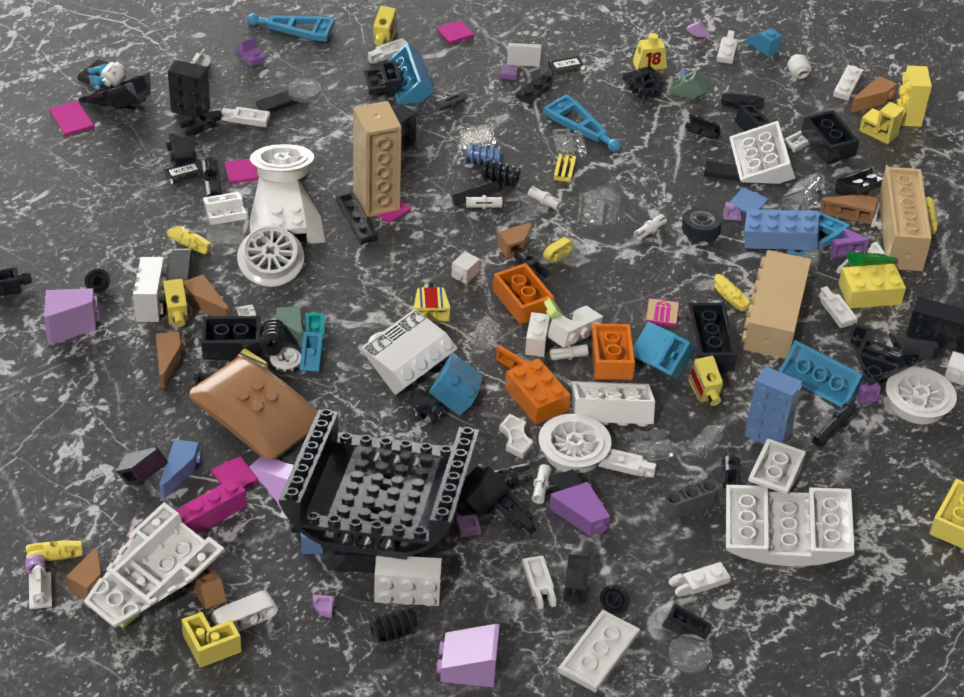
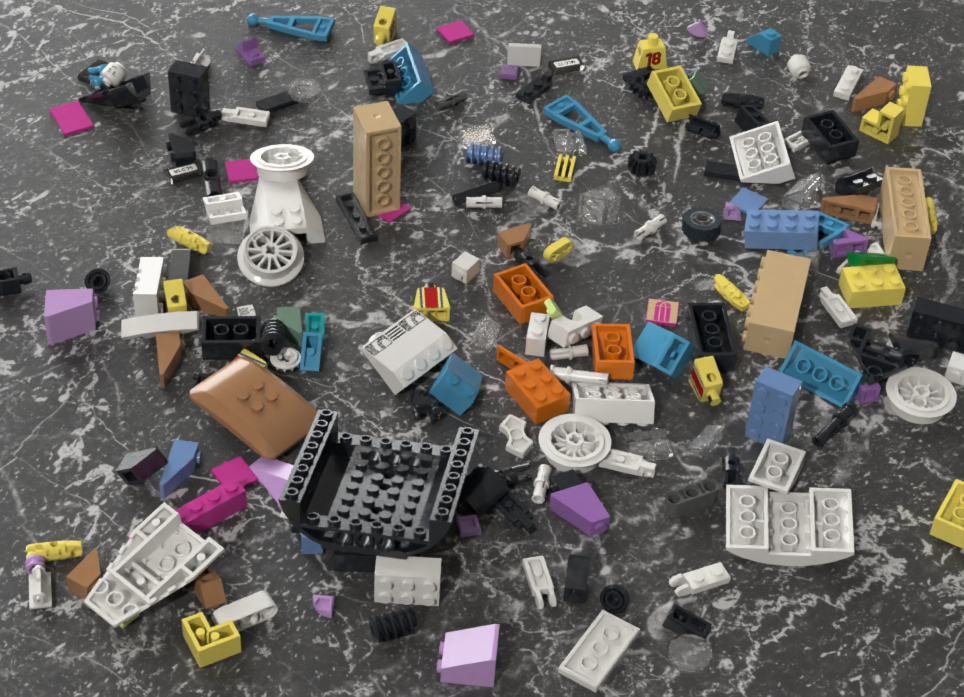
none -> white slope [121,311,199,340]
none -> white pin [550,365,609,385]
none -> black gear [627,150,657,177]
none -> light yellow brick [647,65,702,122]

